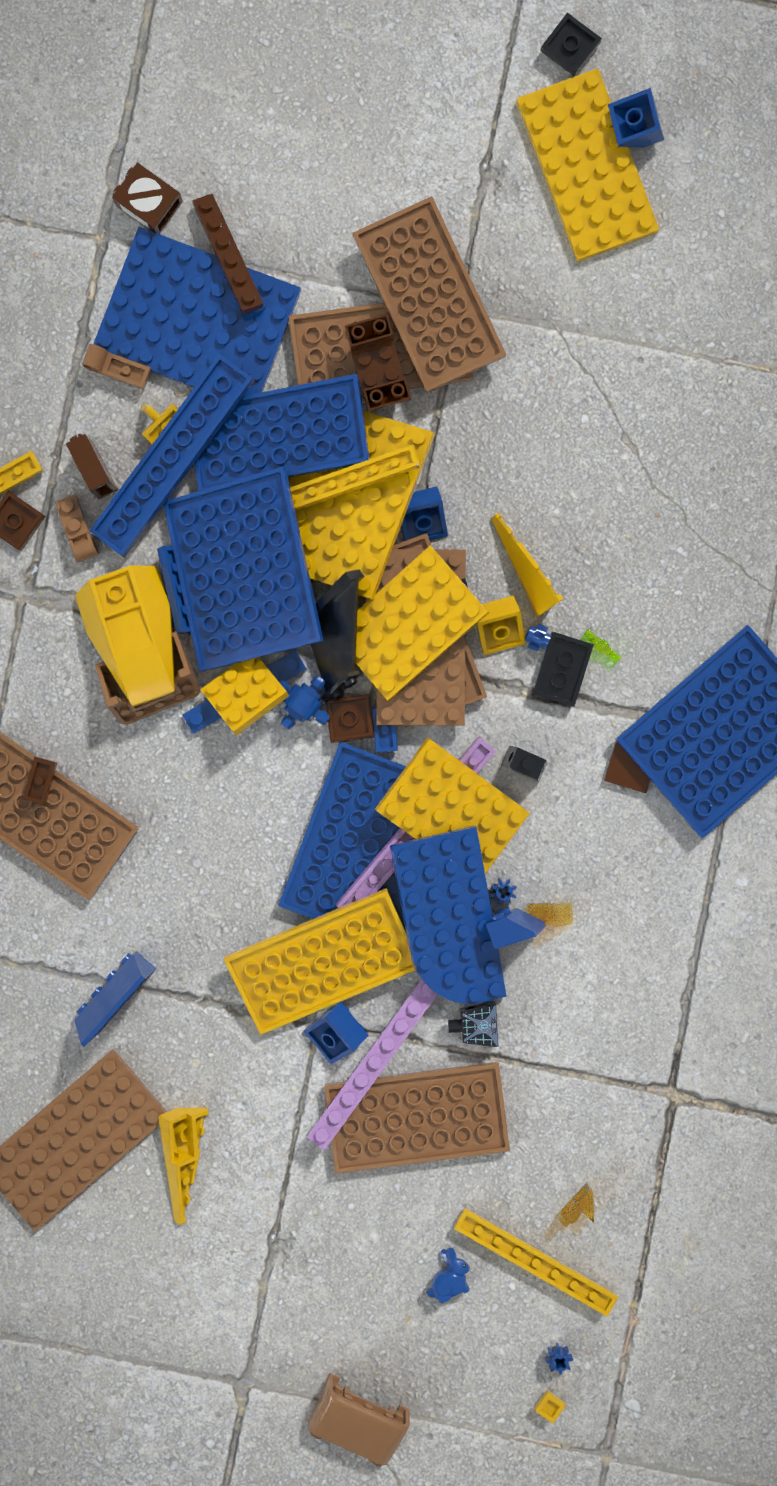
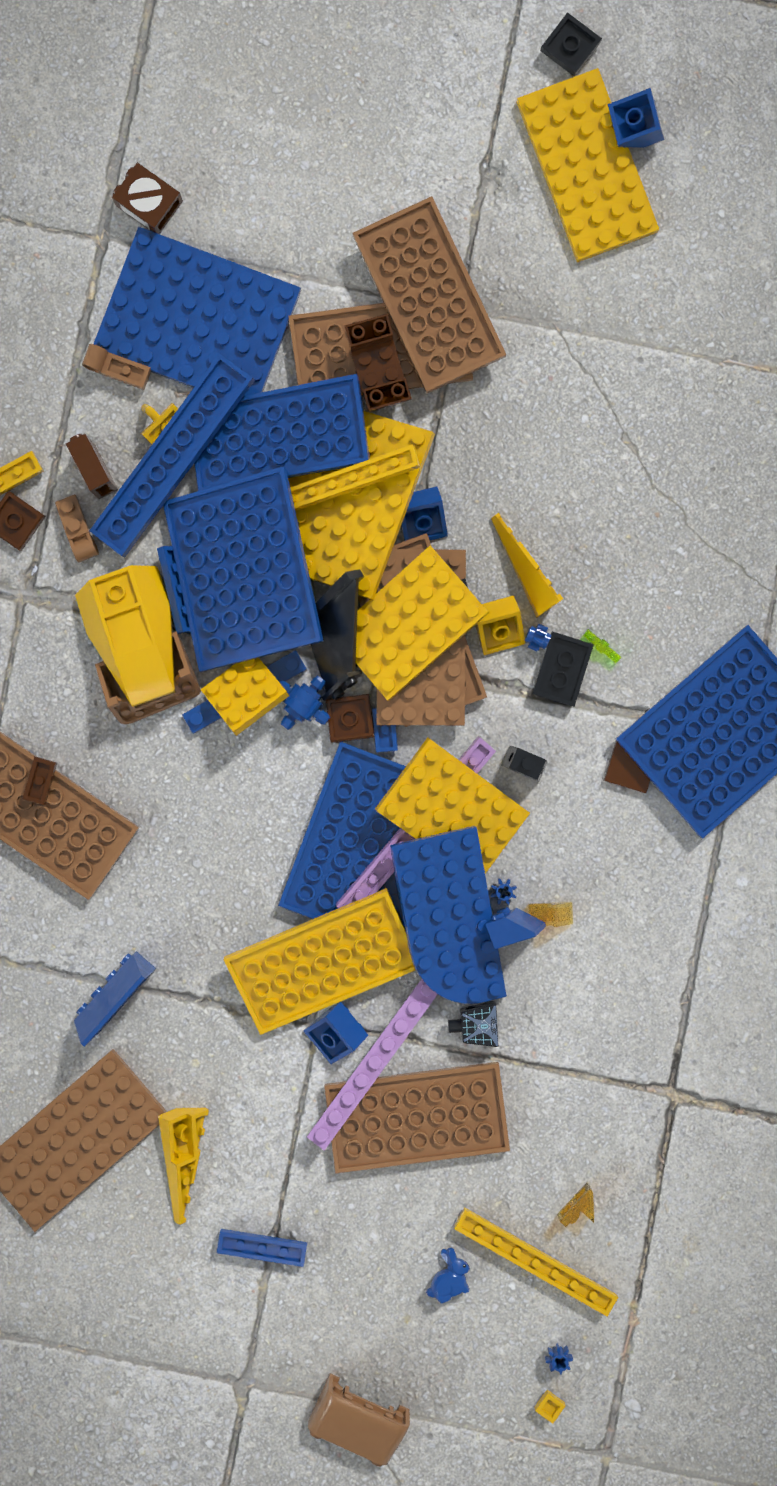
reddish brown plate [192,193,263,315] -> none
none -> blue plate [217,1229,308,1267]

